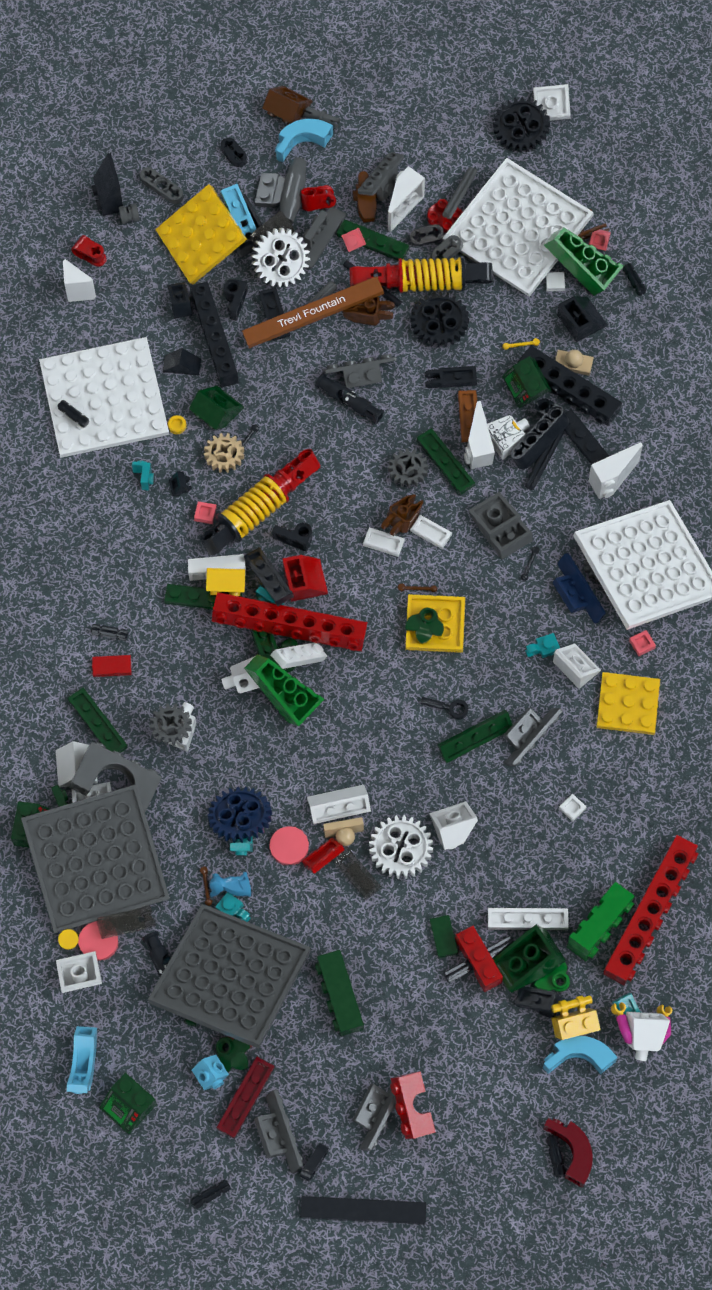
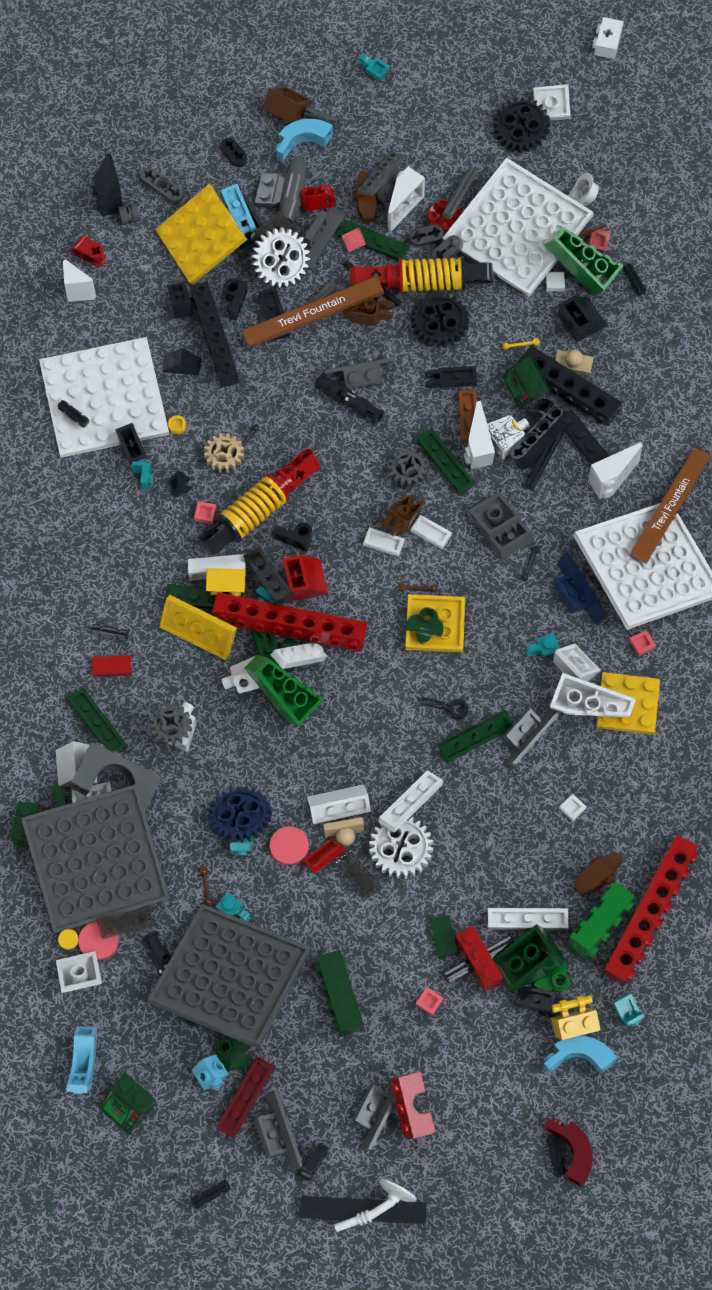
dark green slope [189,386,244,430] -> none
dark azure animal [209,872,251,897] -> none
white slope [429,802,478,850] -> none
white torso [611,1002,673,1061] -> none
none -> black slope [115,423,147,464]
none -> yellow plate [159,595,237,660]
none -> white dish [334,1179,417,1232]
none -> teal plate [359,54,390,82]
none -> white plate [379,770,443,832]
none -> coral plate [416,987,444,1016]
none -> white wedge [550,673,636,717]
none -> white piece [568,173,599,206]
none -> reddish brown hinge [574,853,623,896]
none -> white brick [592,17,624,59]
none -> dark orange tile [630,448,711,564]

